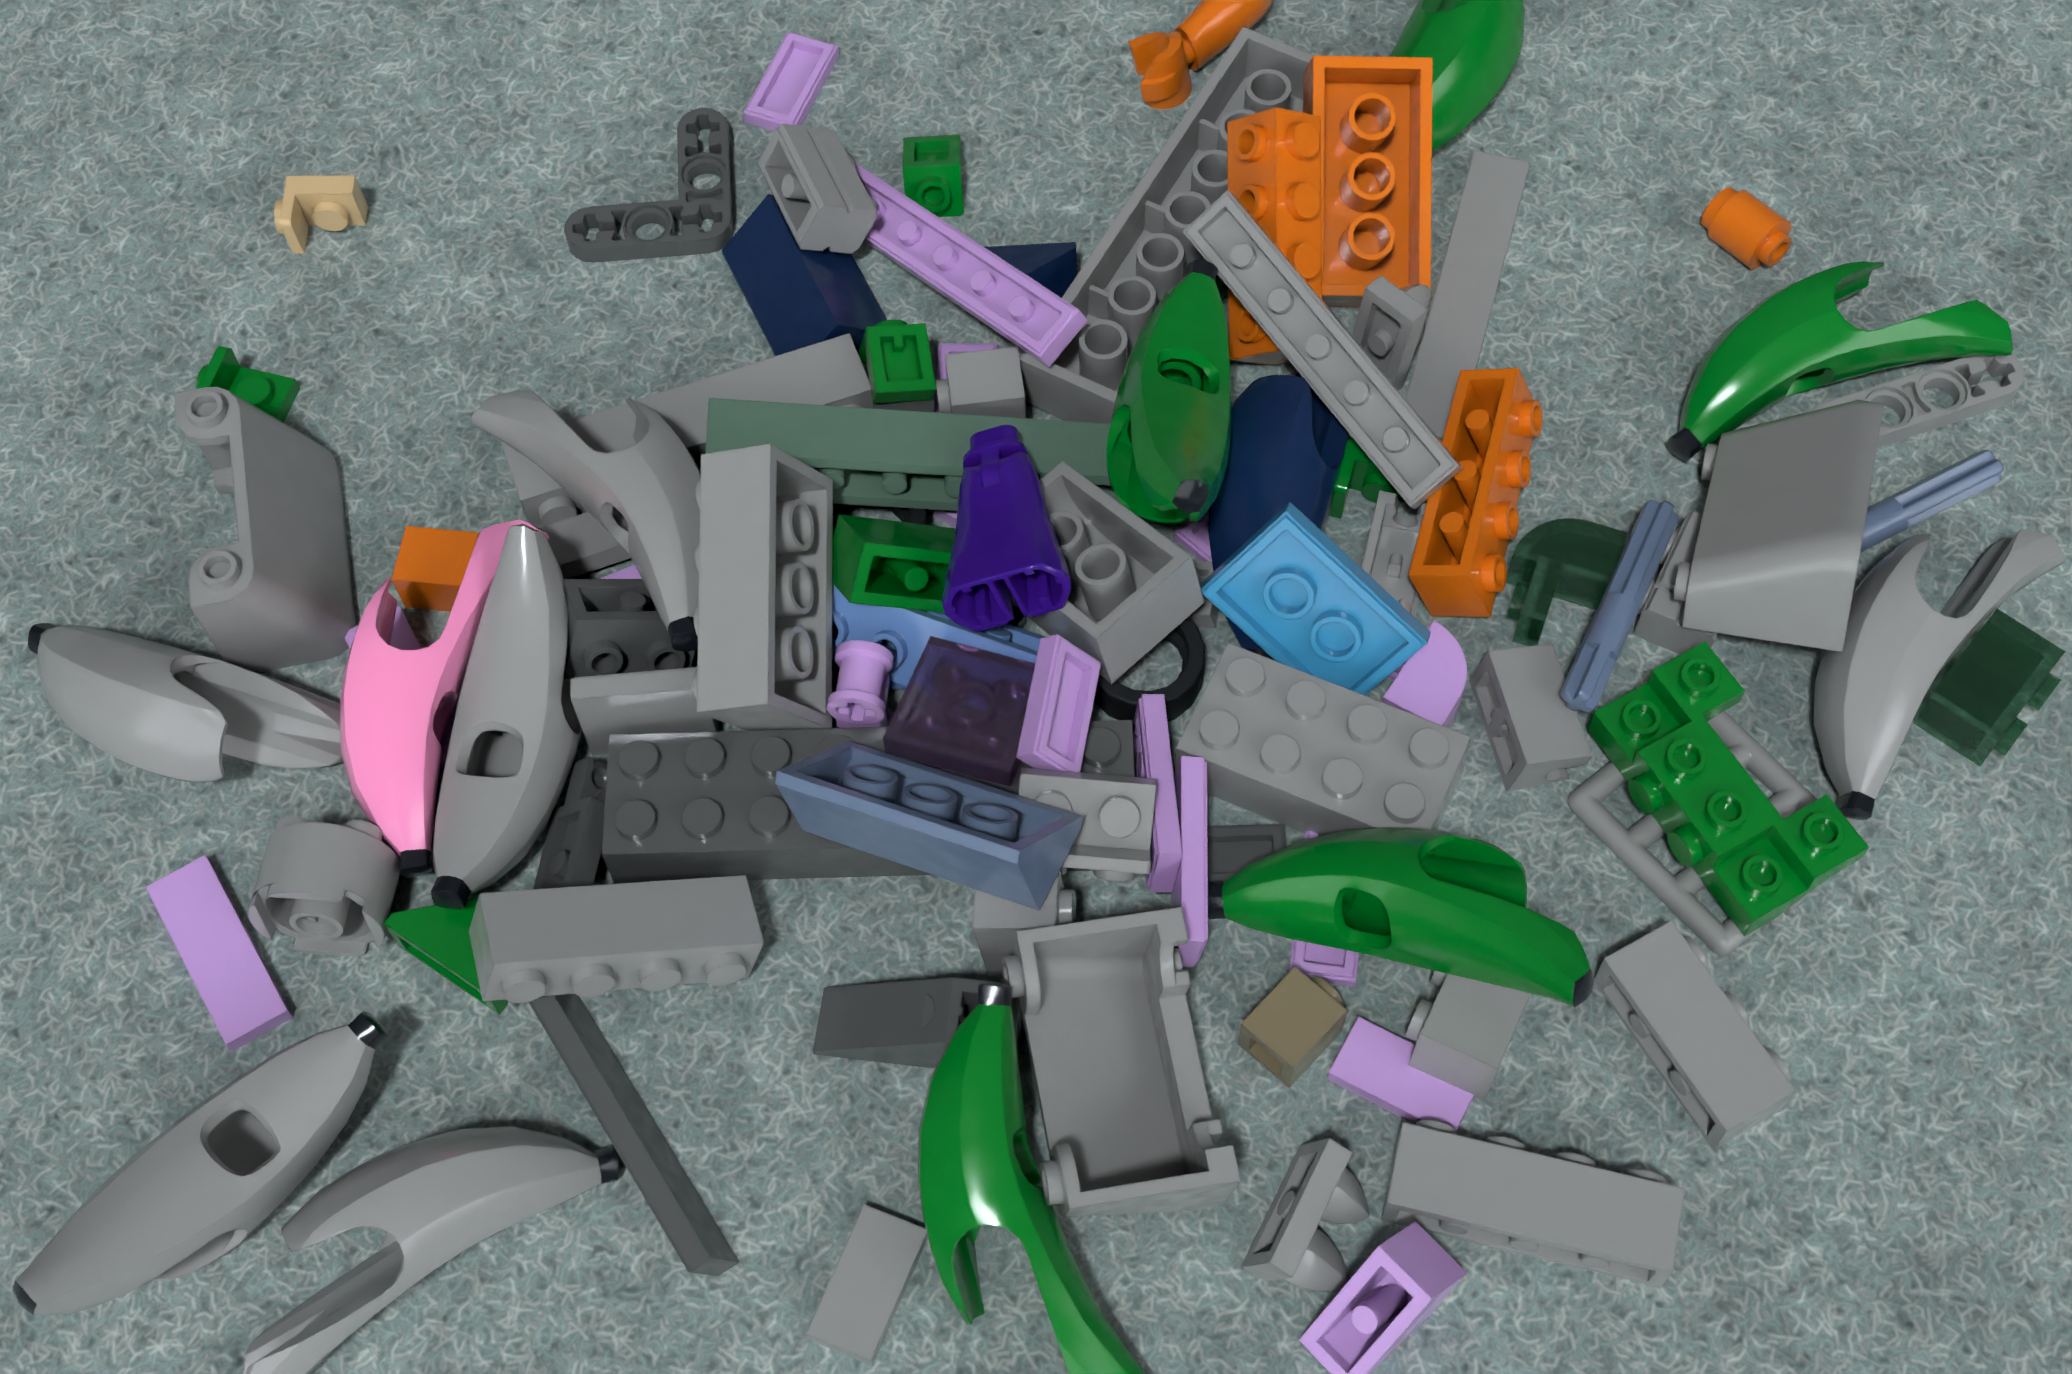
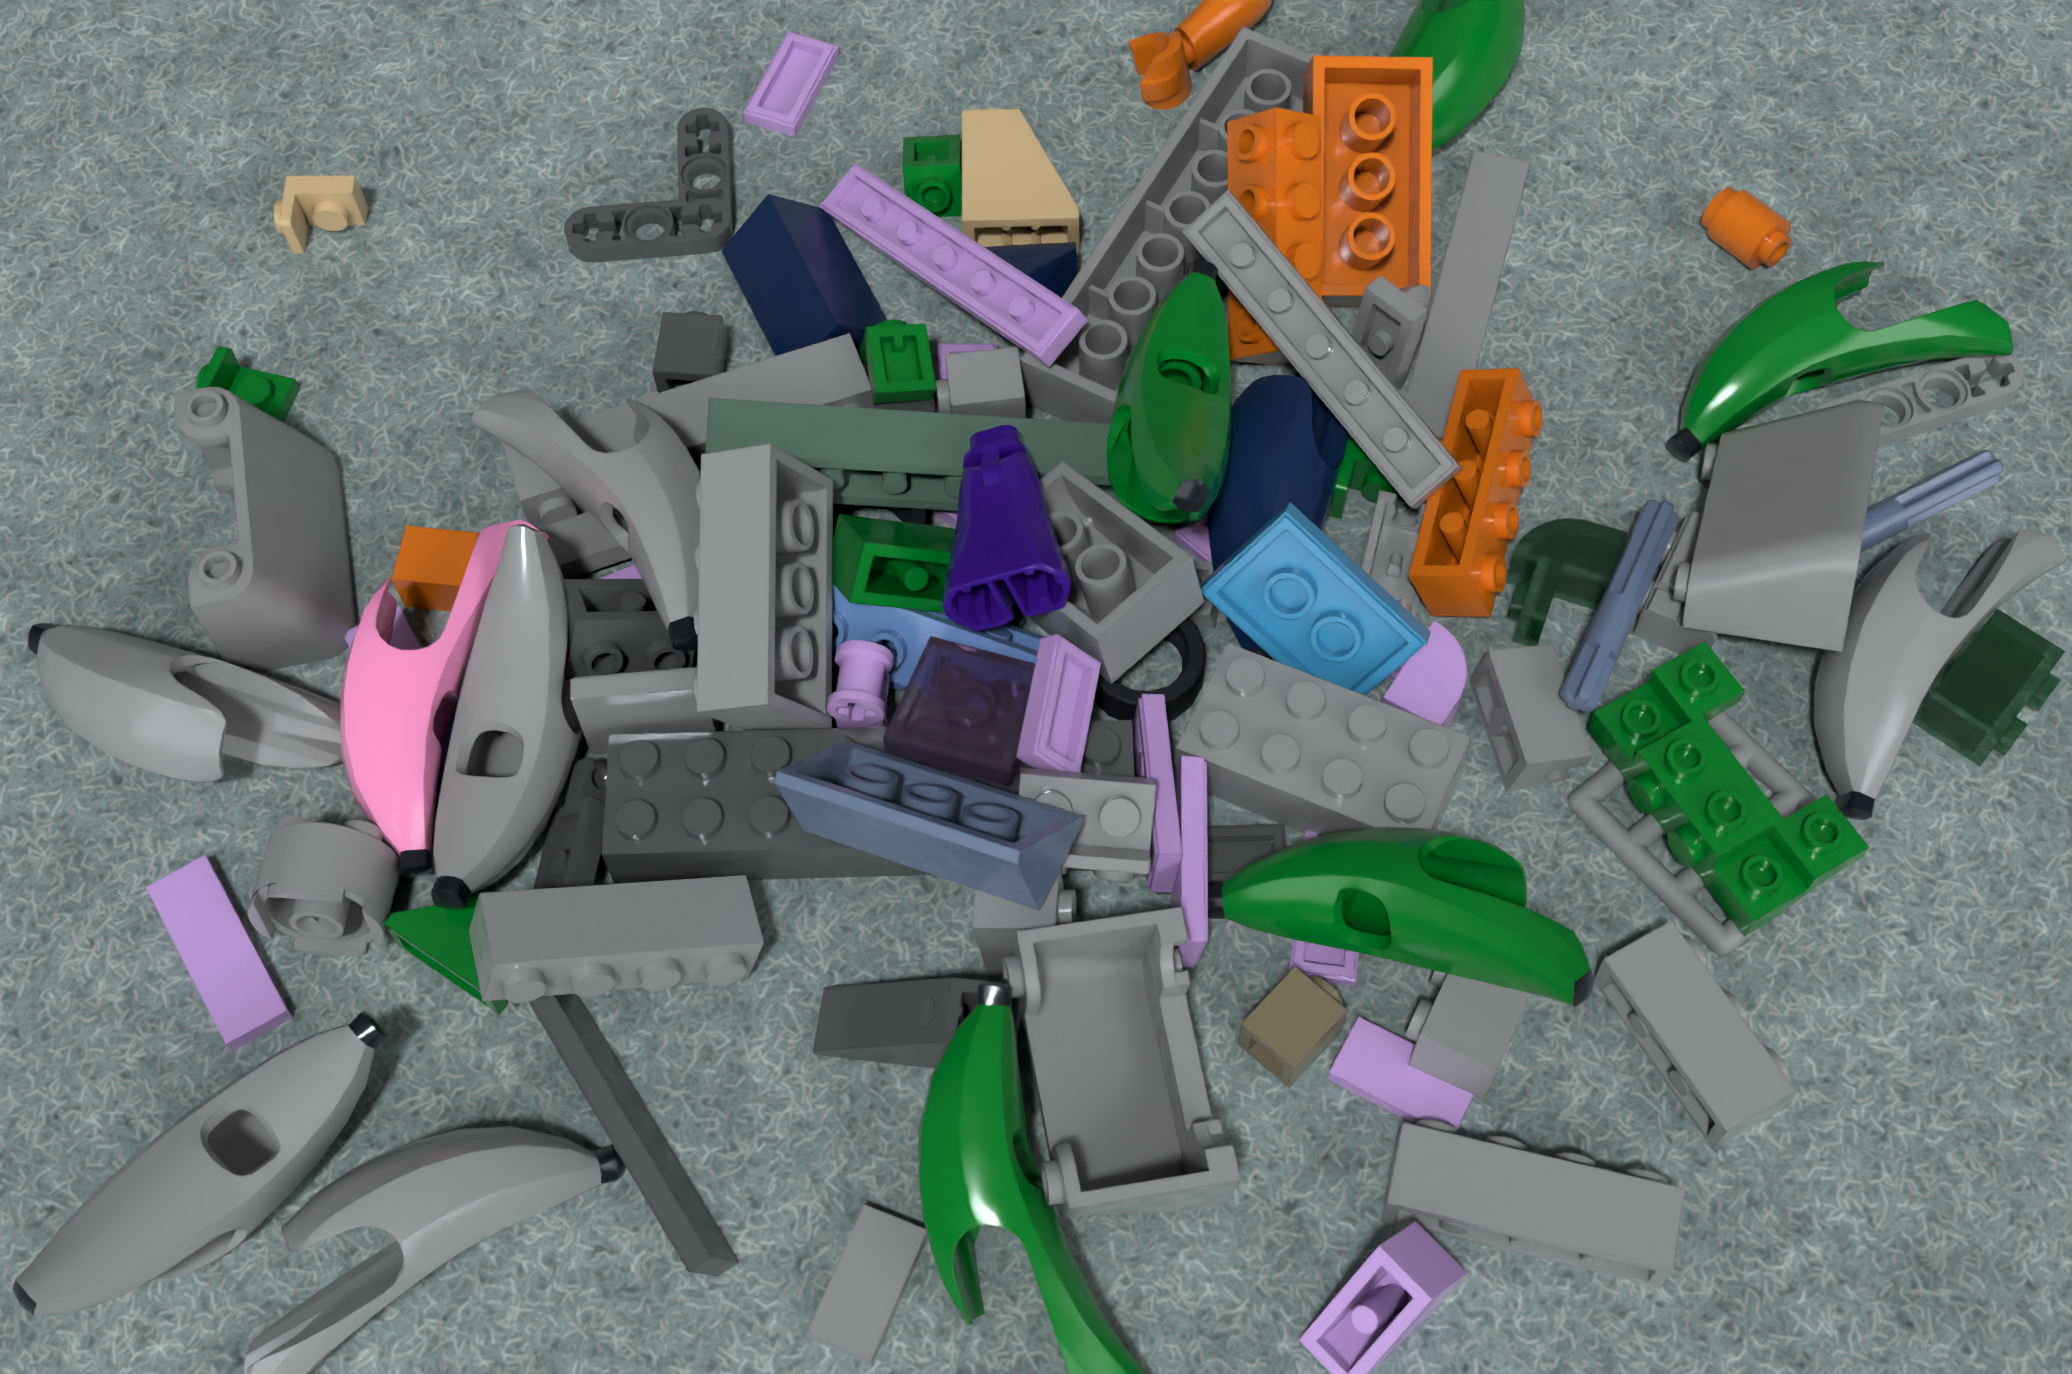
light grey brick [758,124,878,254] -> none
light grey tile [1241,1138,1370,1291] -> none
none -> dark grey brick [652,311,729,393]
none -> tan slope [962,108,1080,251]

